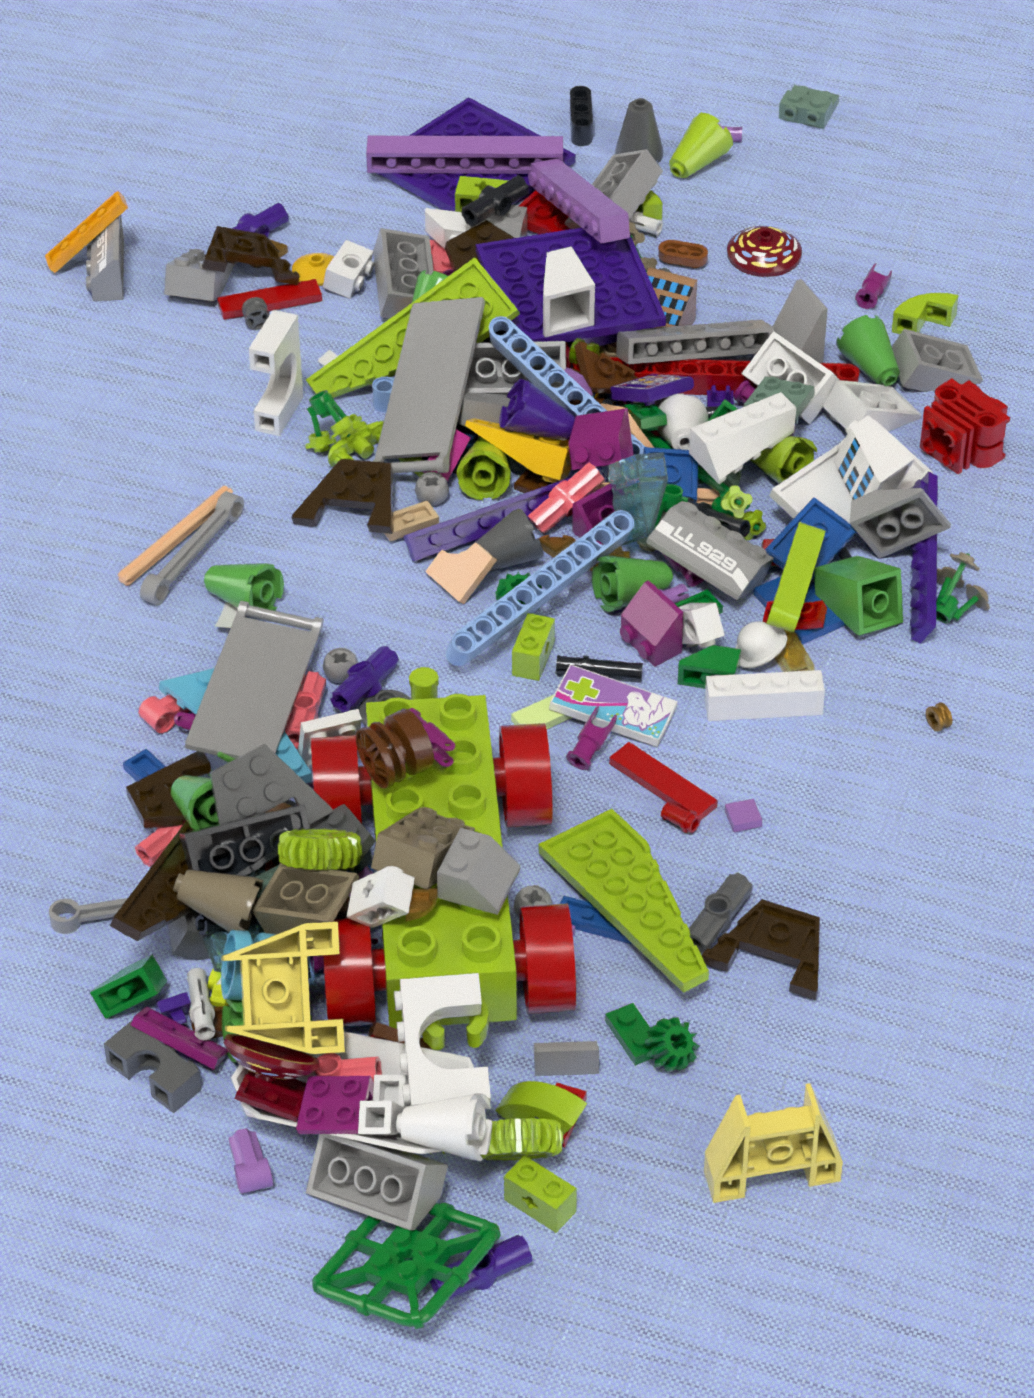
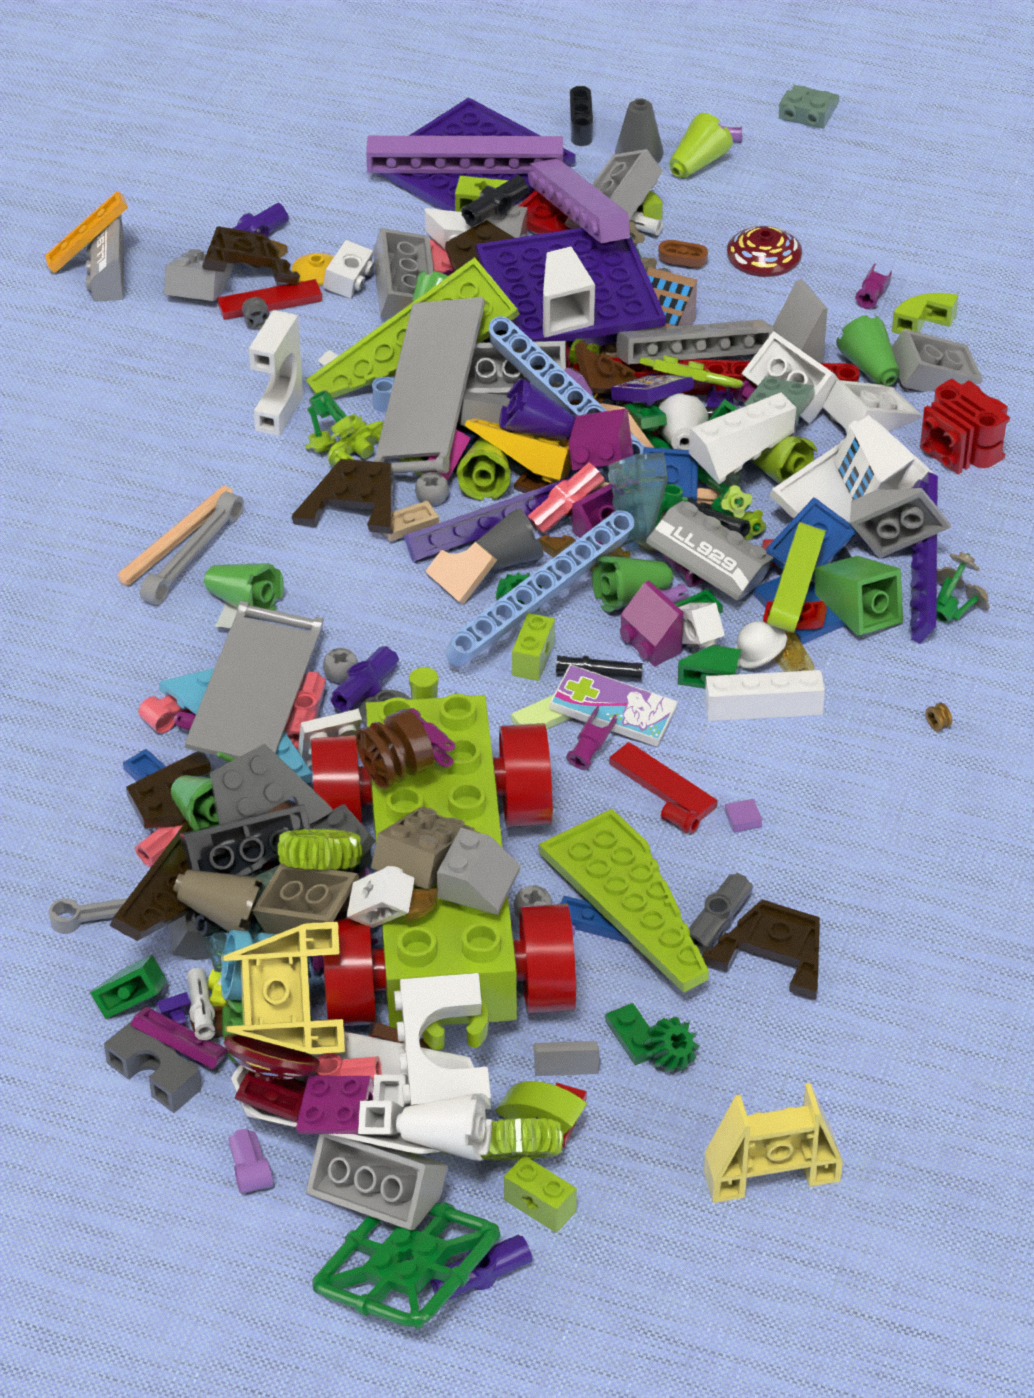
none -> lime plate [639,355,744,388]

